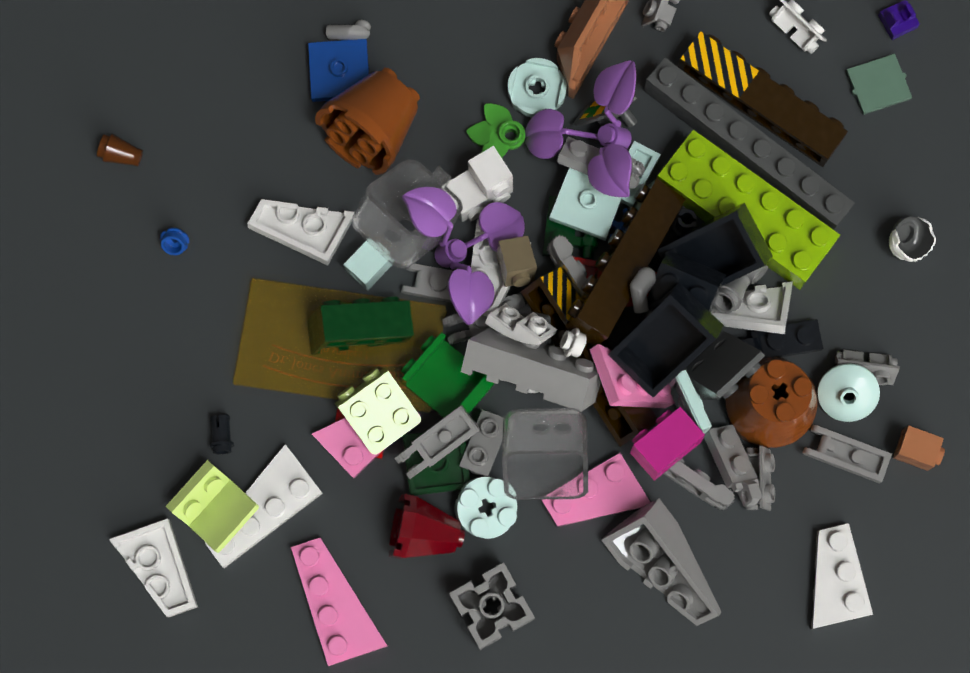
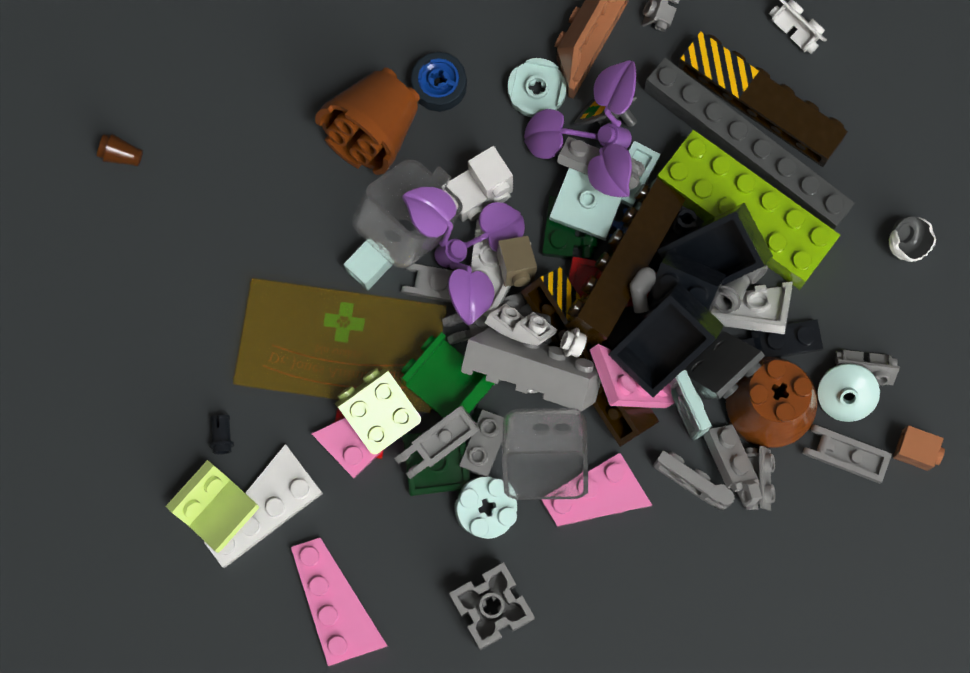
white wing [109,519,198,618] -> none
blue plate [160,227,190,255] -> none
white wing [247,199,355,266] -> none
dark green wedge [307,297,414,355] -> none
blue plate [308,39,369,102] -> none
light grey arm [326,19,371,40] -> none
dark red cone [389,494,465,559] -> none
bright green plate [466,103,526,158] -> none
light grey hinge [547,235,587,298] -> none
light grey wedge [601,498,721,626] -> none
dark pink brick [630,407,705,481] -> none
white wing [811,523,873,629] -> none
sand green piece [846,54,912,115] -> none
dark purple tile [878,0,920,40] -> none
none -> wheel [411,52,467,112]

